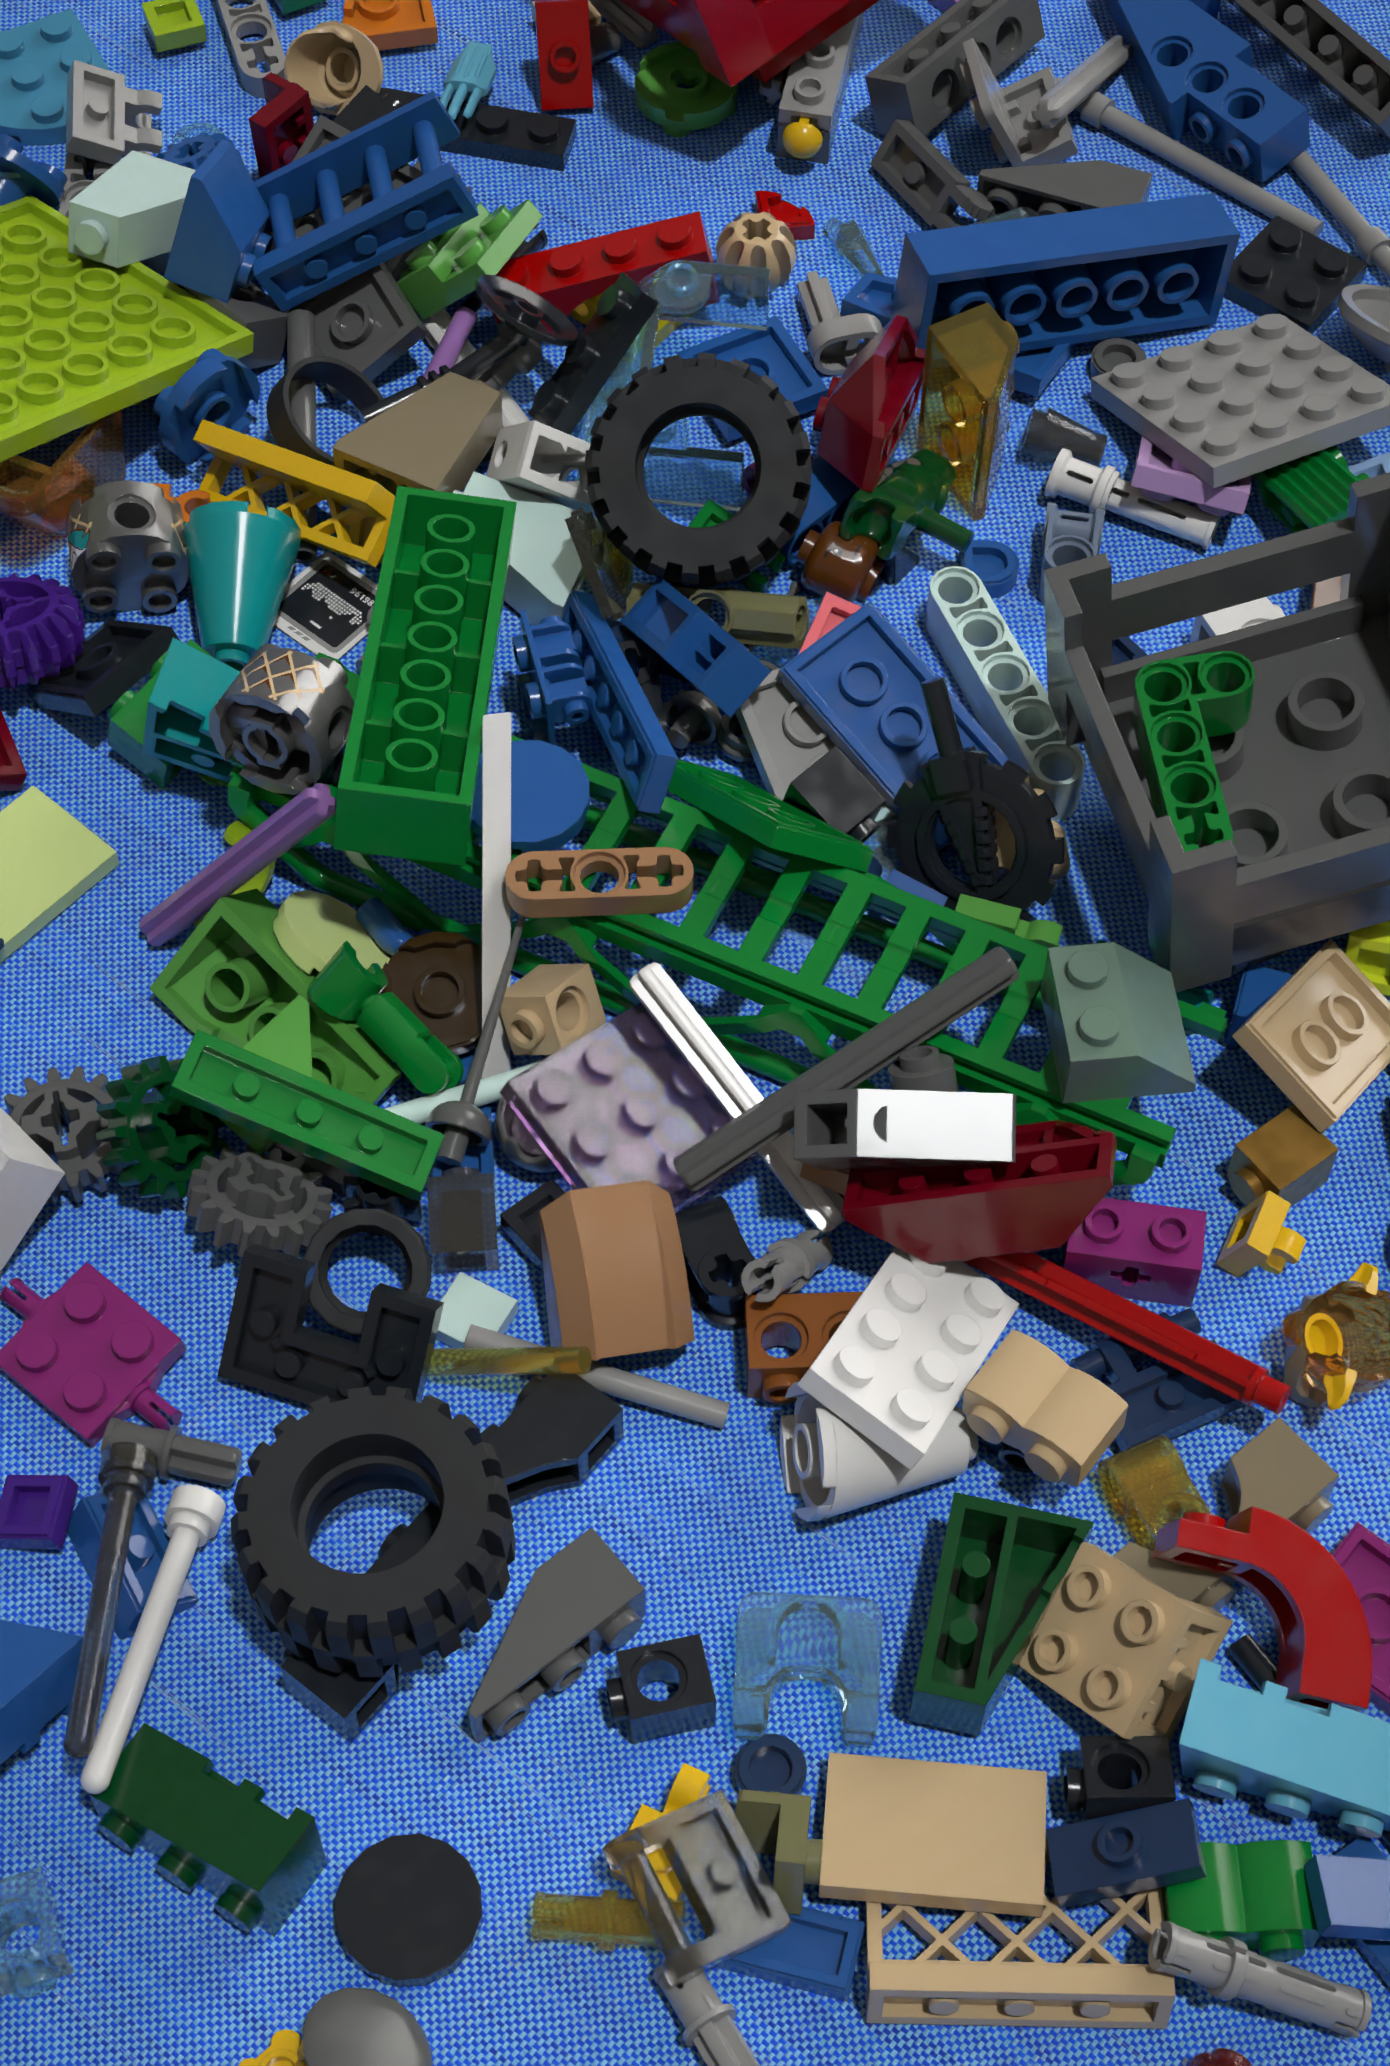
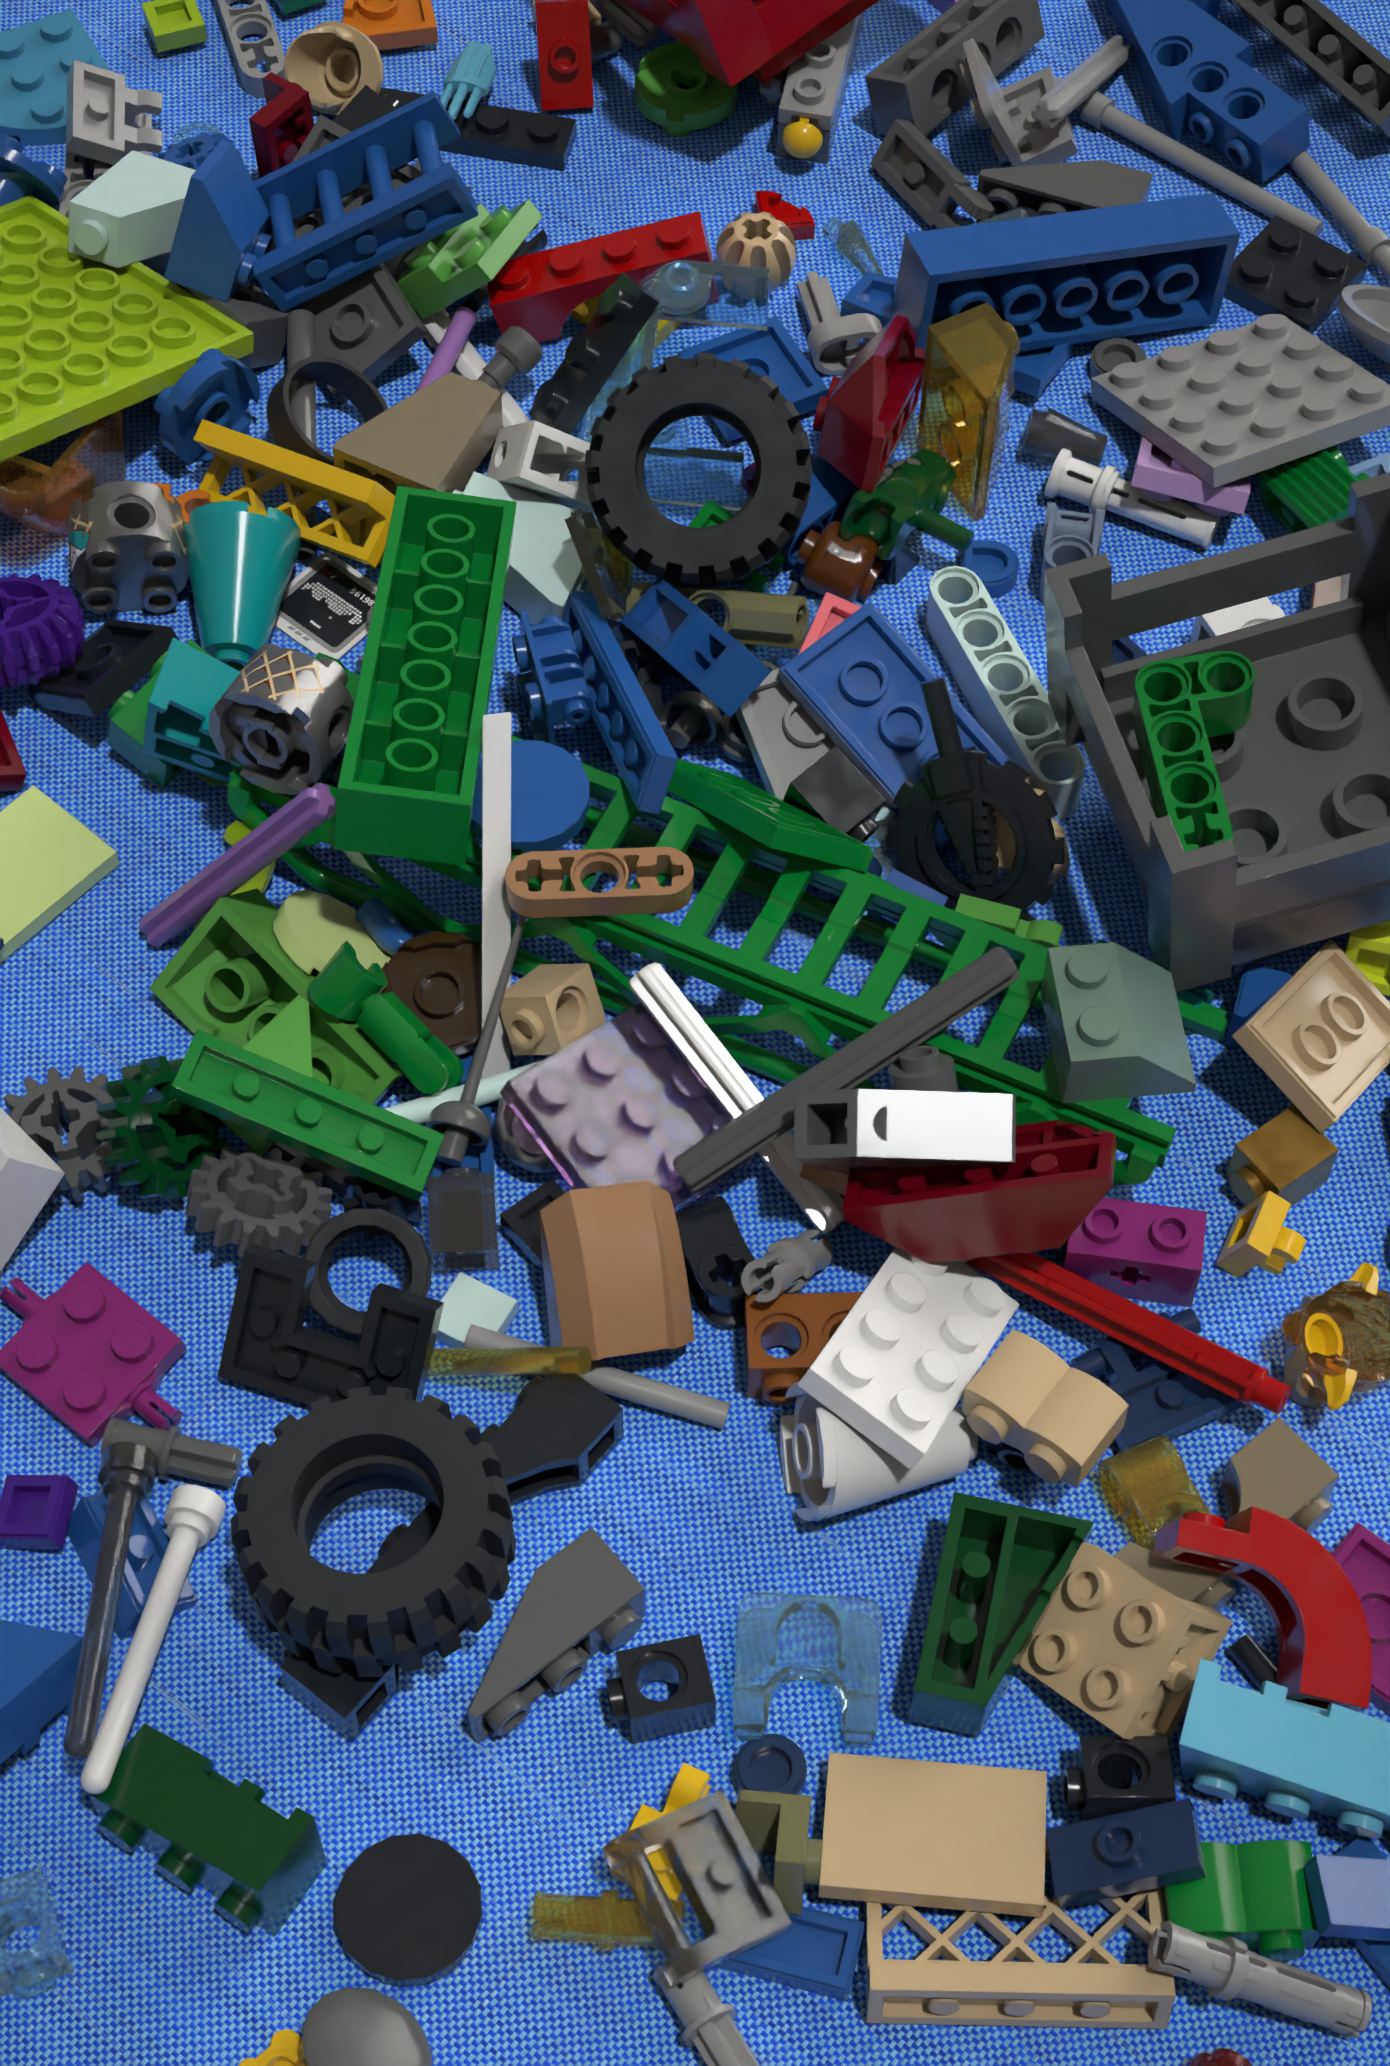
black dish [358,274,578,424] -> none

